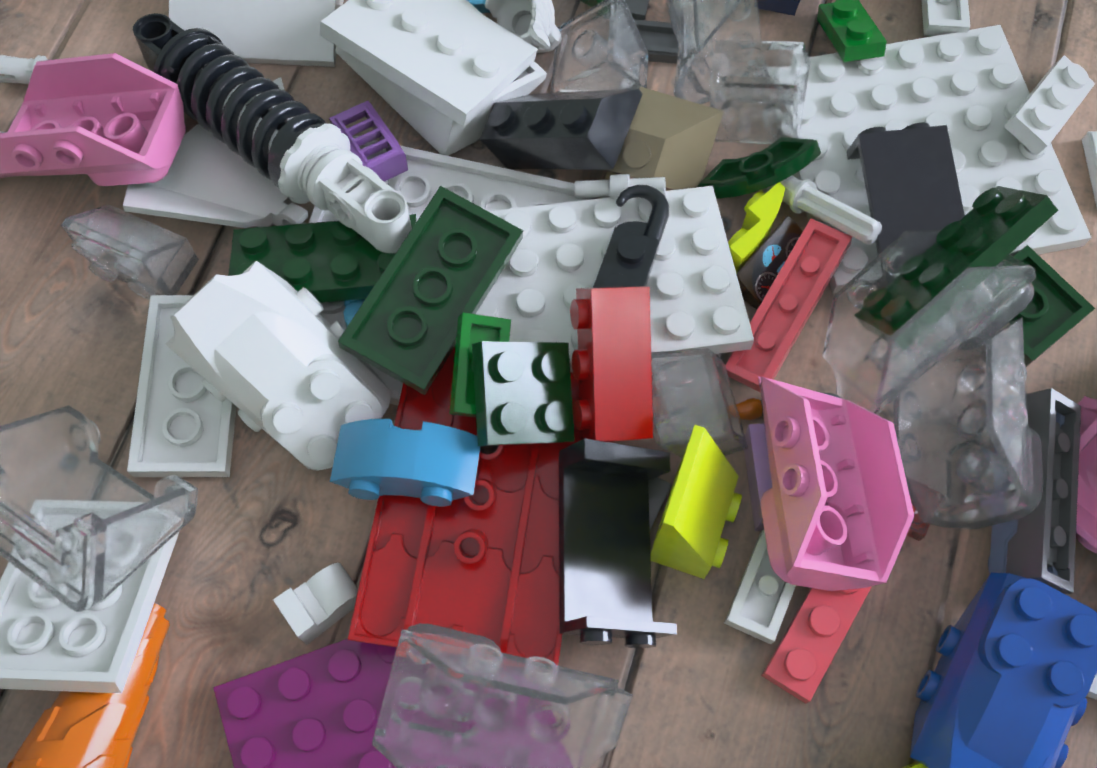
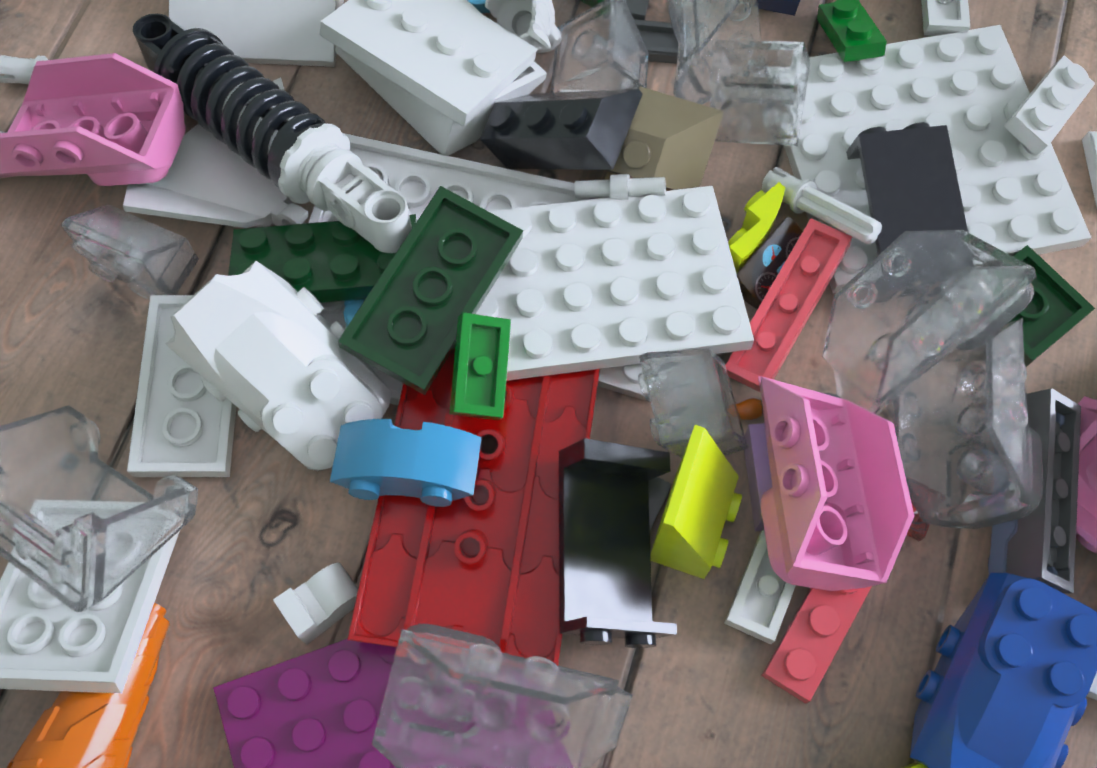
medium lavender slope [329,101,408,181] -> none
plate [472,341,575,446] -> none
brick [570,286,653,442] -> none
black plate [593,185,669,288] -> none
dark green tile [698,137,821,199] -> none
dark green plate [854,186,1059,350] -> none

